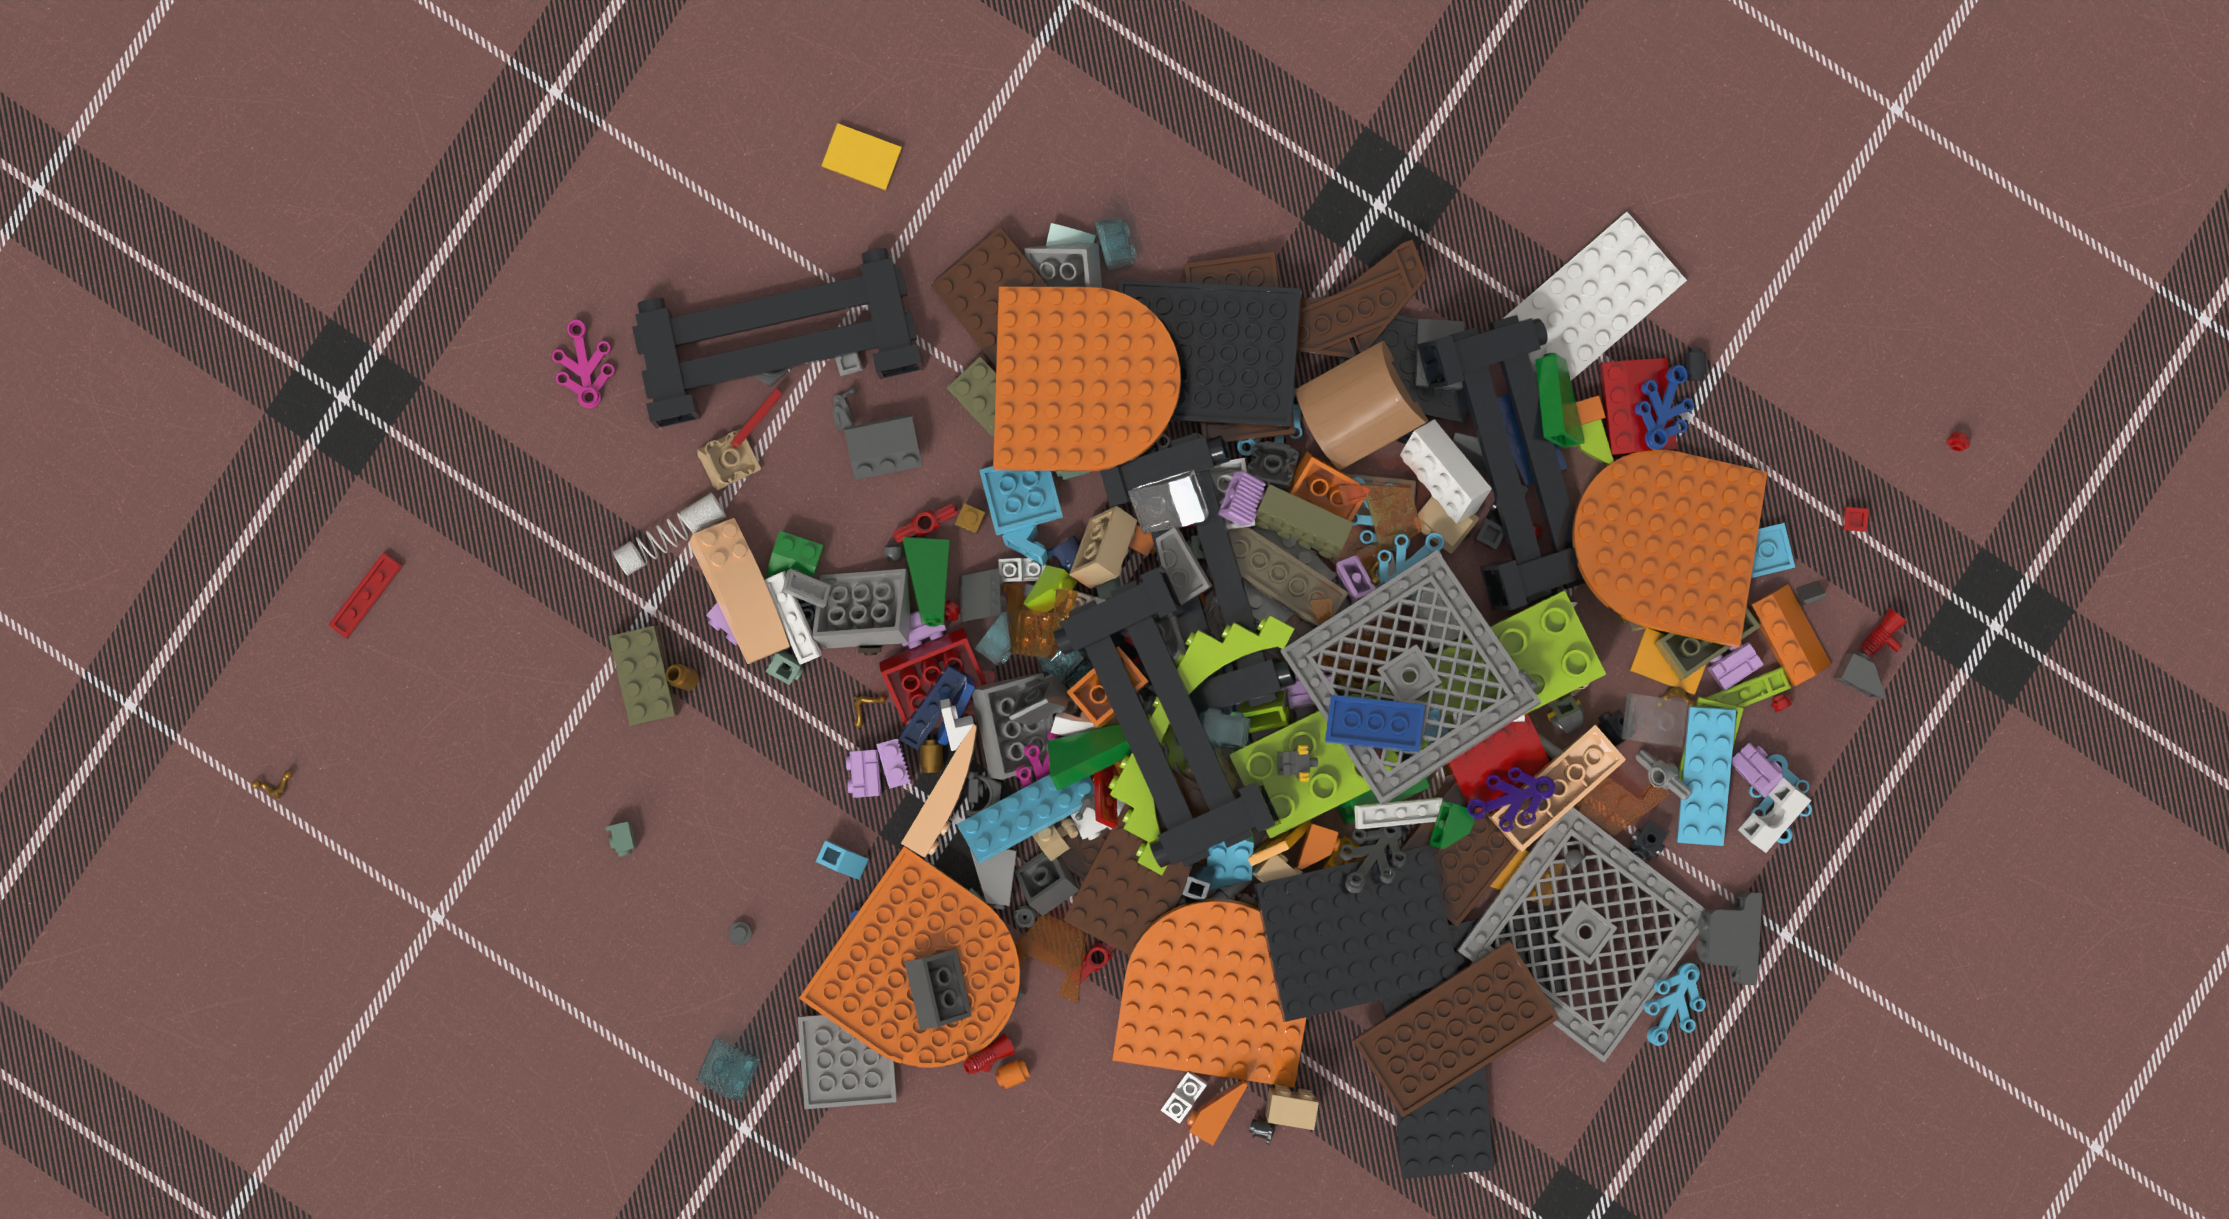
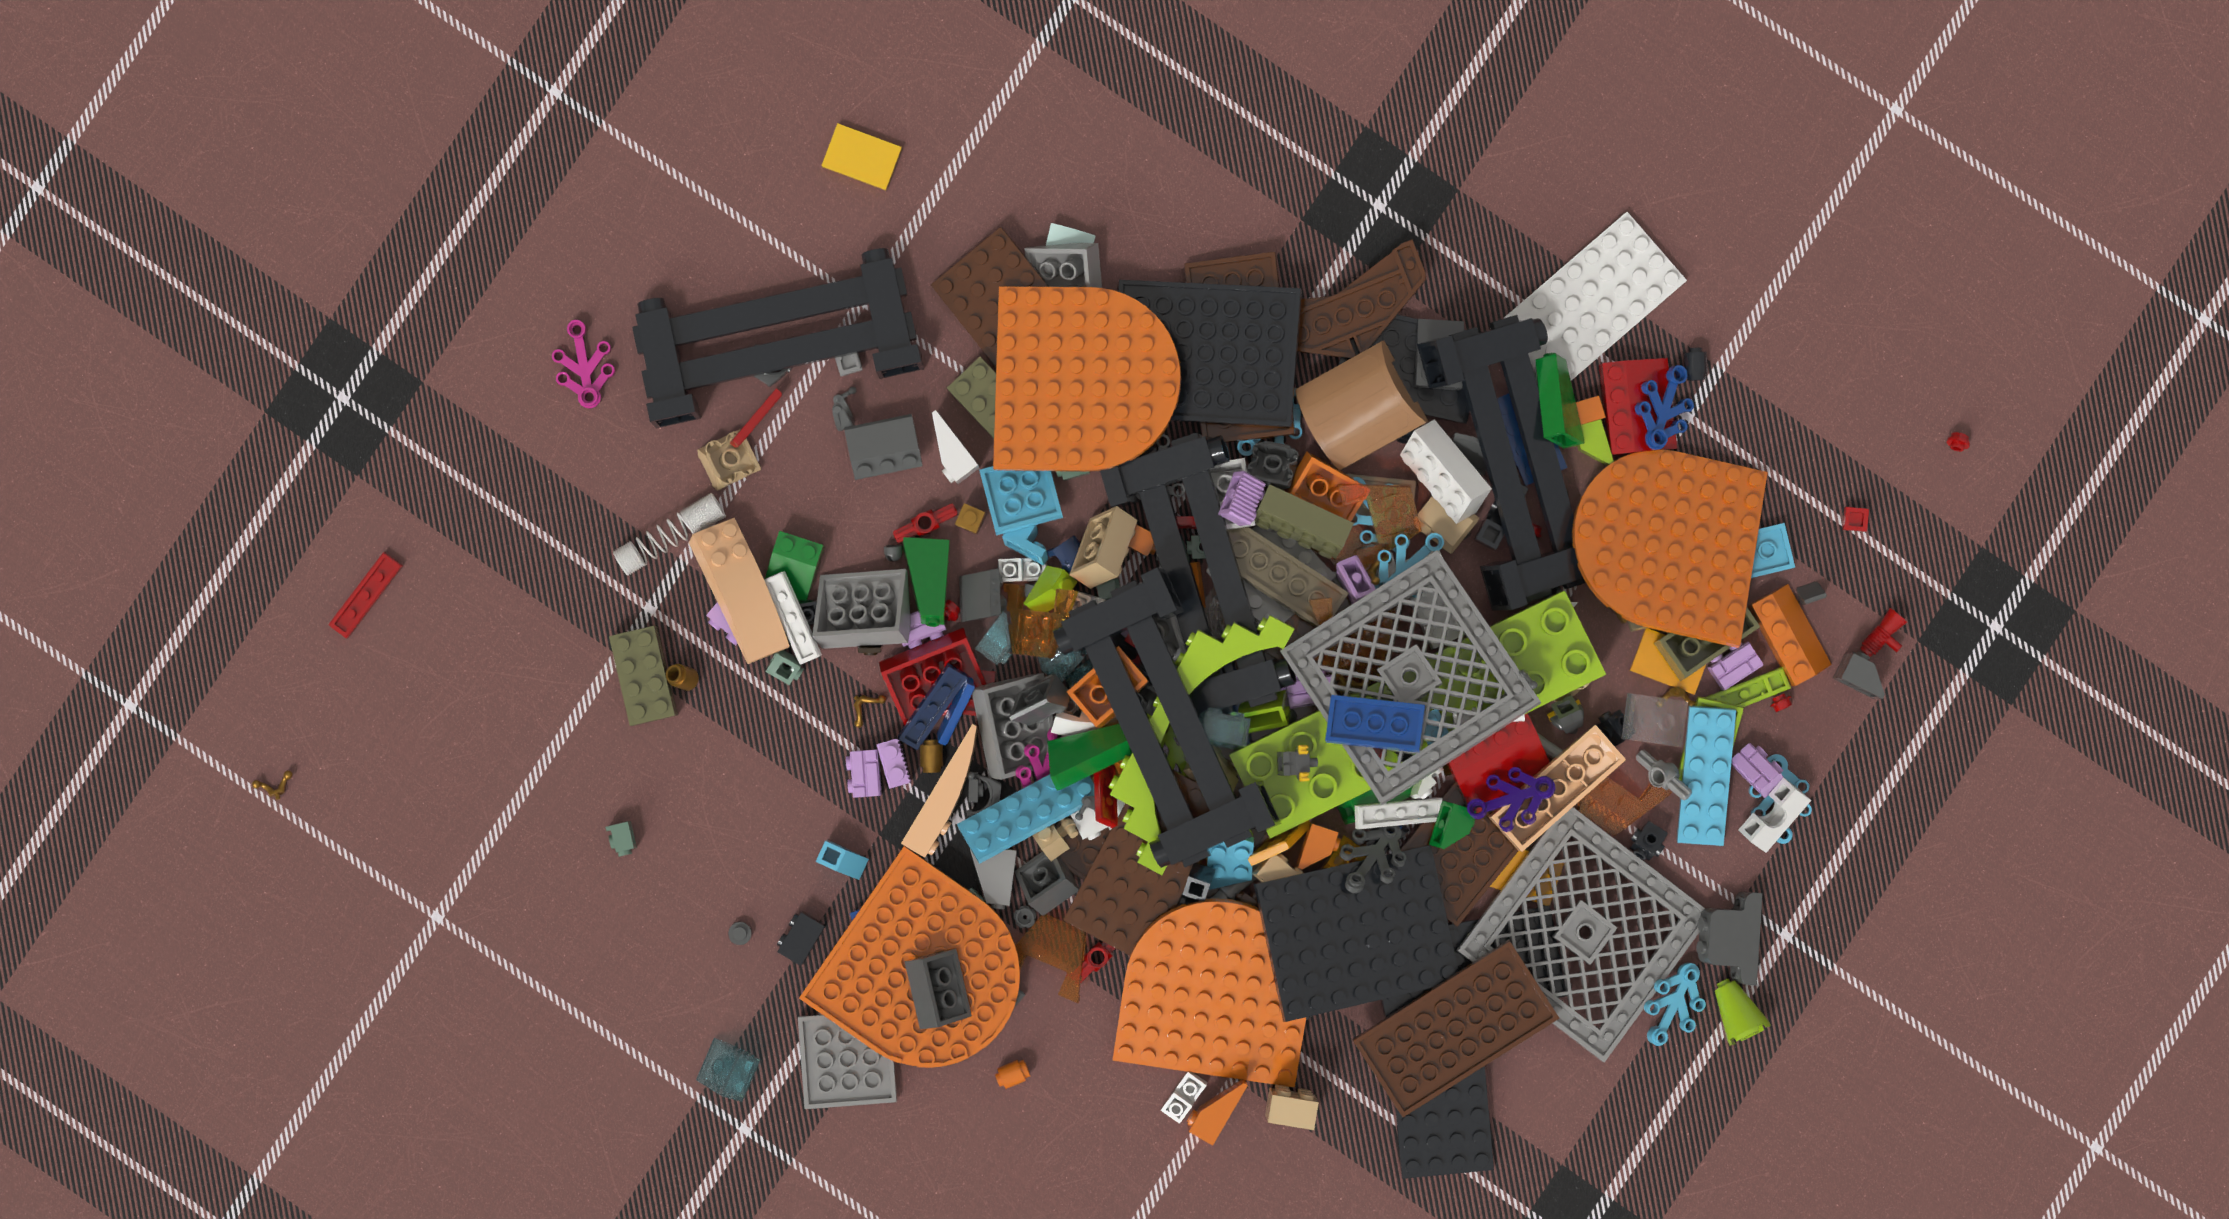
light grey plate [782,569,831,608] -> none
white slope [940,699,974,751] -> none
red piece [963,1034,1015,1075] -> none
clear light blue slope [1095,218,1137,272] -> none
clear slope [1128,470,1209,534] -> none
light grey wing [1156,527,1212,605] -> none
black brick [1249,1116,1276,1145] -> none
dark grey hinge [1565,850,1585,870] -> none
none -> black brick [777,911,826,966]
none -> white slope [932,410,979,484]
none -> white slope [1410,767,1444,800]
none -> lime cone [1715,979,1771,1046]

